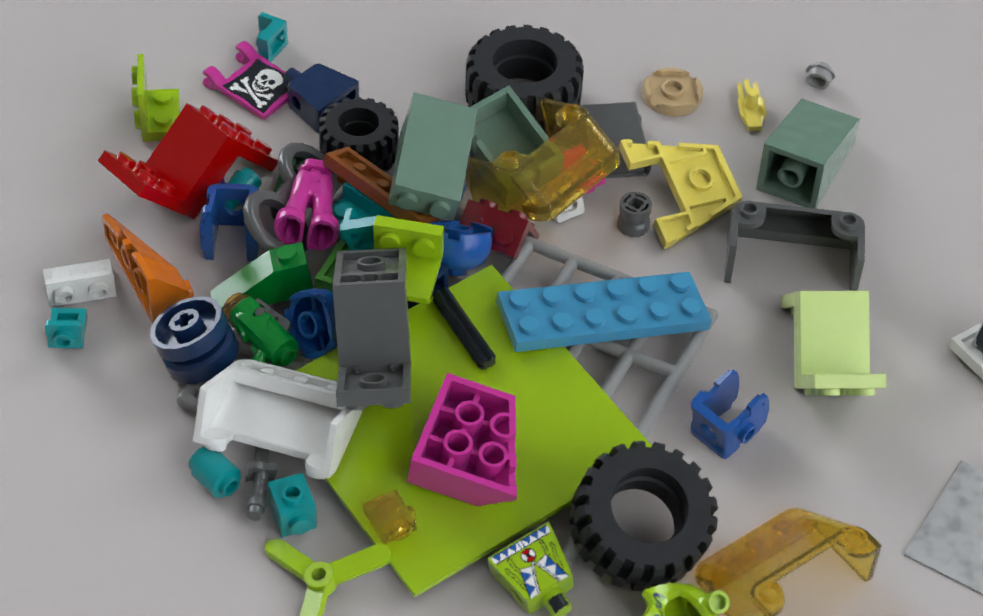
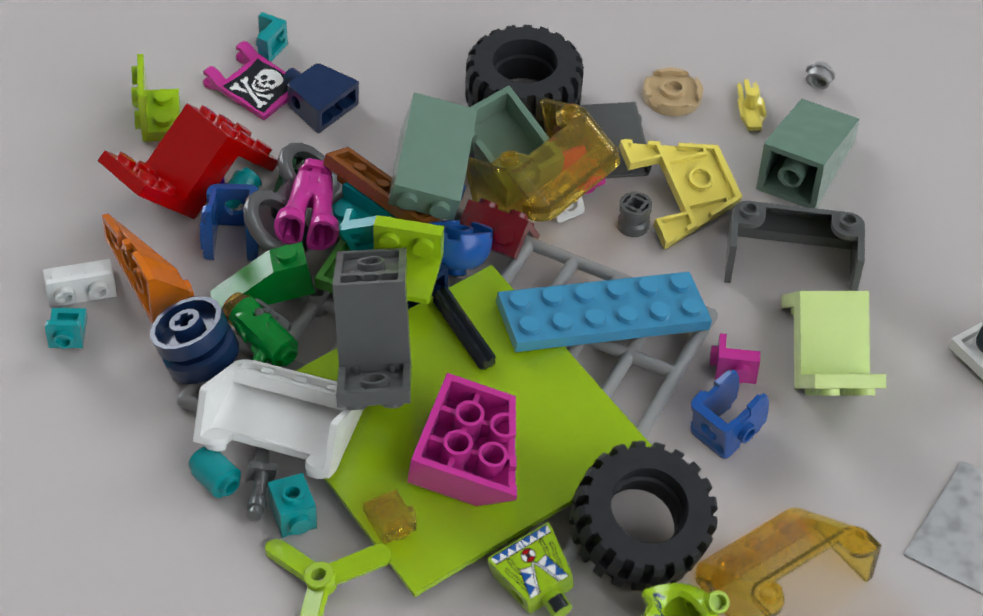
blue cylinder [283,288,337,359] -> none
black tyre [319,97,399,171] -> none
none -> dark pink bracket [709,333,761,384]

